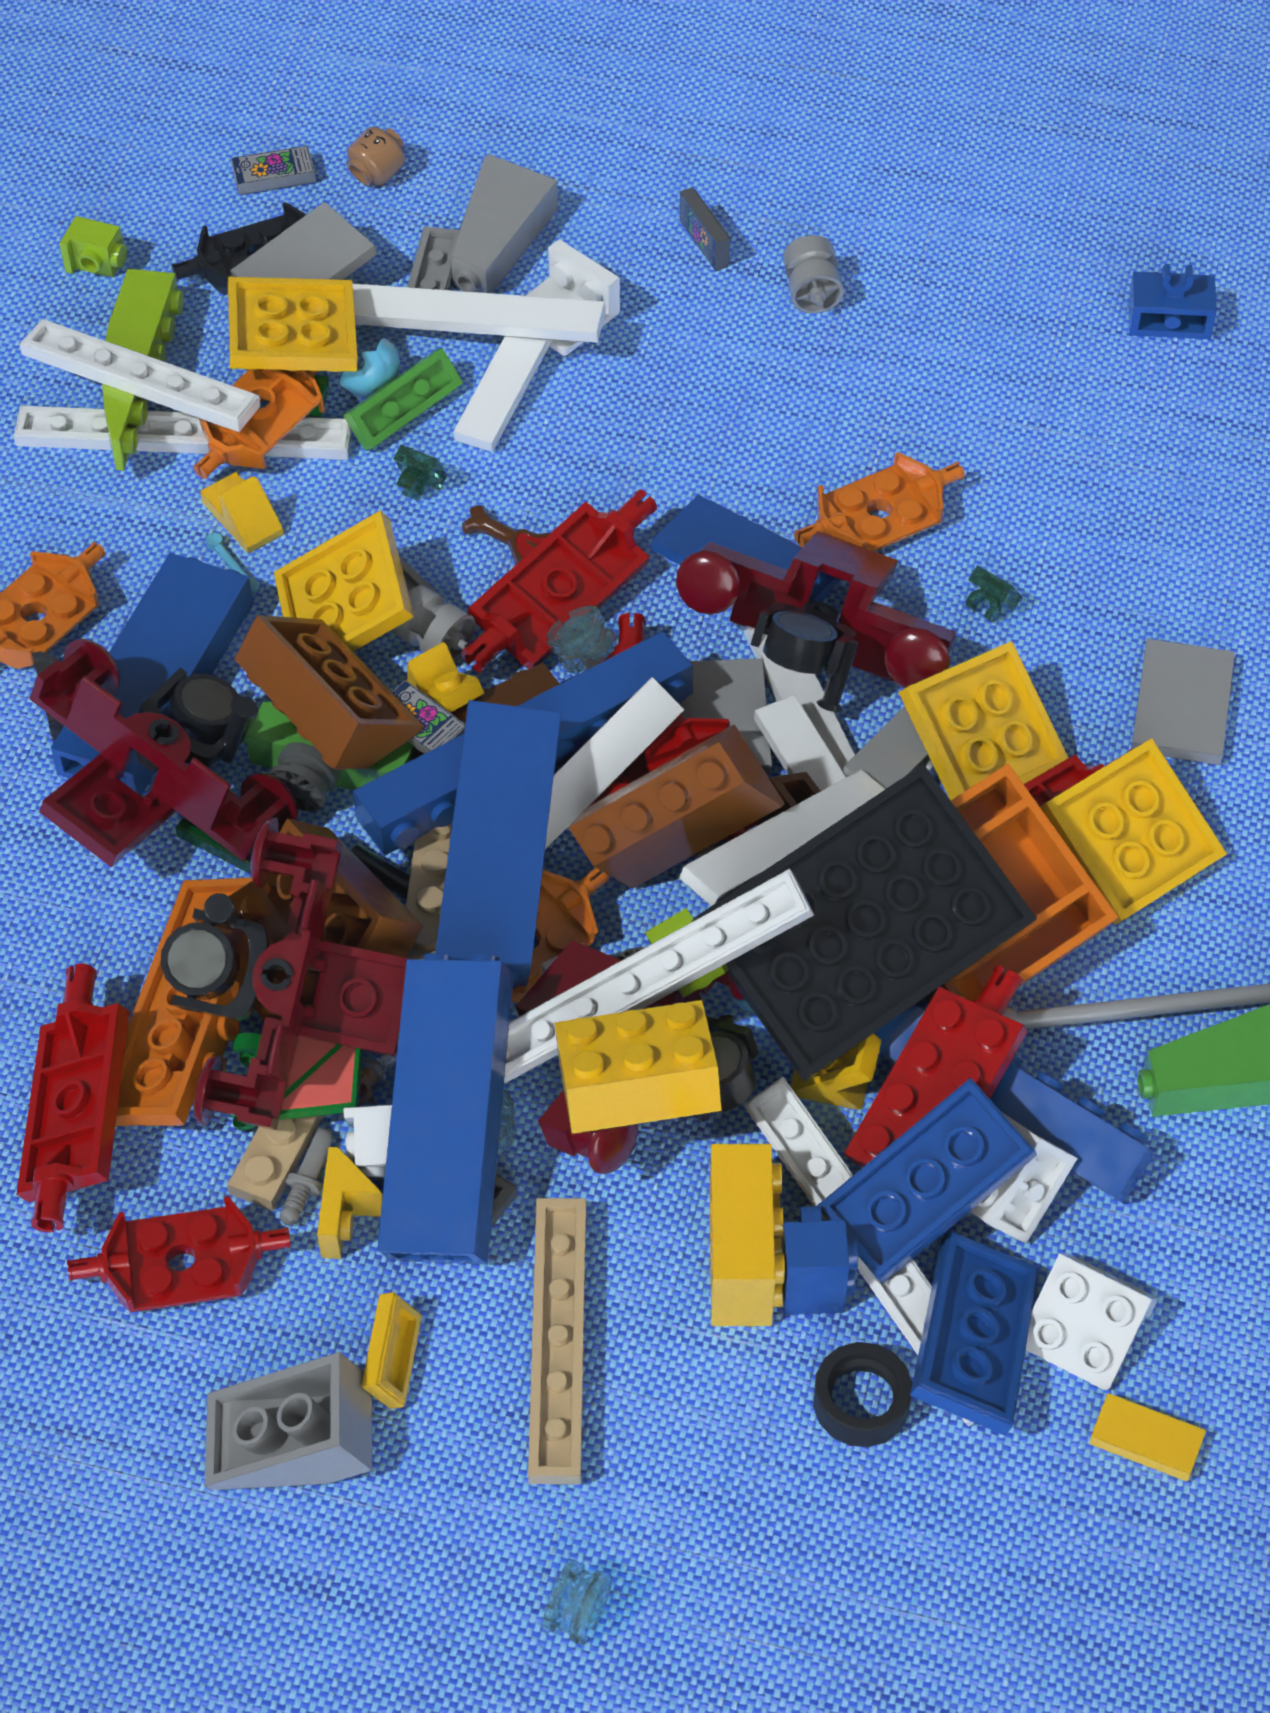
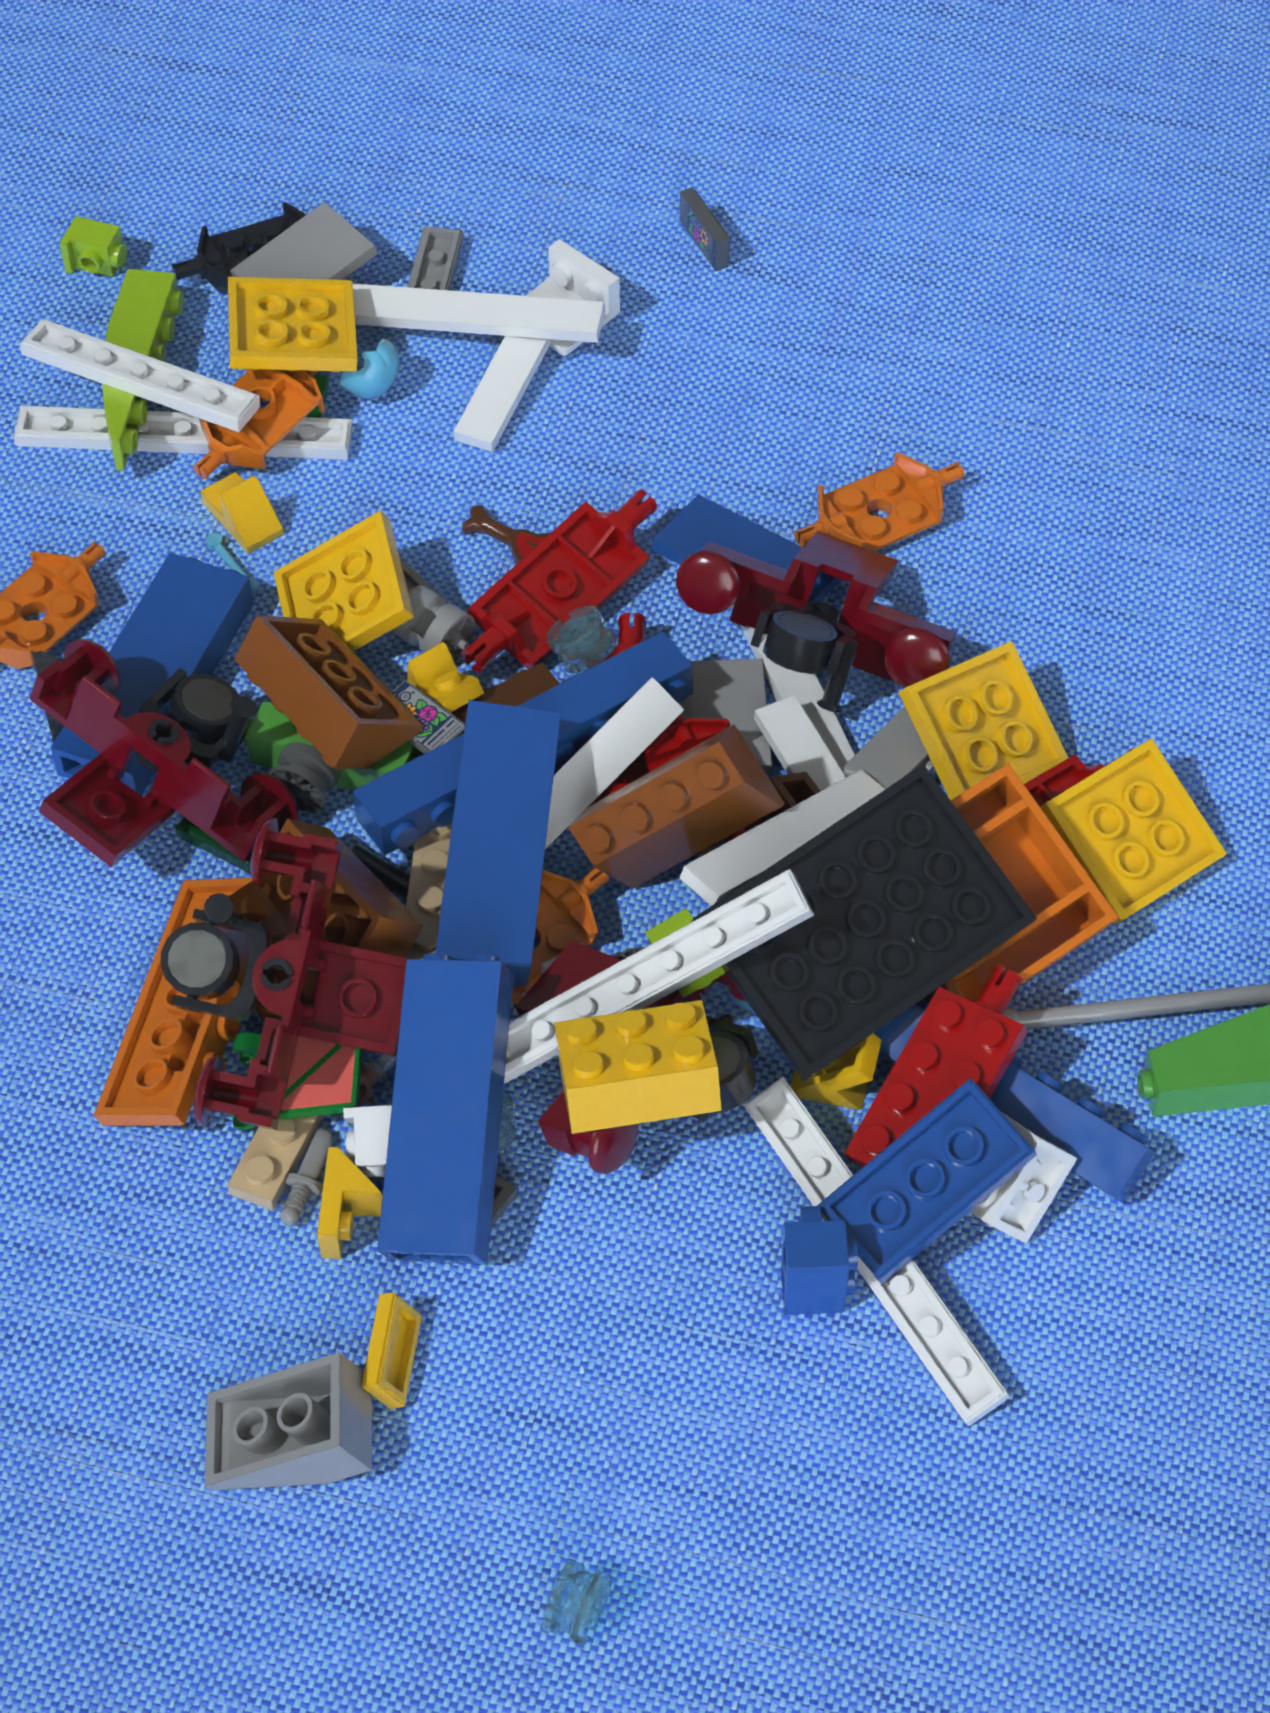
red plate [16,963,130,1233] -> none
red plate [67,1196,291,1313] -> none
tile [231,145,316,195] -> none
bright green plate [343,348,463,451] -> none
medium nougat head [347,127,405,186] -> none
tile [393,444,447,501] -> none
light grey slope [451,154,558,293] -> none
tan plate [528,1198,586,1485] -> none
yellow brick [709,1144,785,1326] -> none
light grey wheel [783,235,844,314] -> none
black tyre [813,1342,912,1447] -> none
blue tile [910,1230,1039,1436] -> none
tile [966,565,1022,623] -> none
white bracket [1026,1253,1159,1390] -> none
yellow tile [1089,1393,1206,1482] -> none
blue brick [1128,264,1217,340] -> none
light grey tile [1131,638,1235,765] -> none

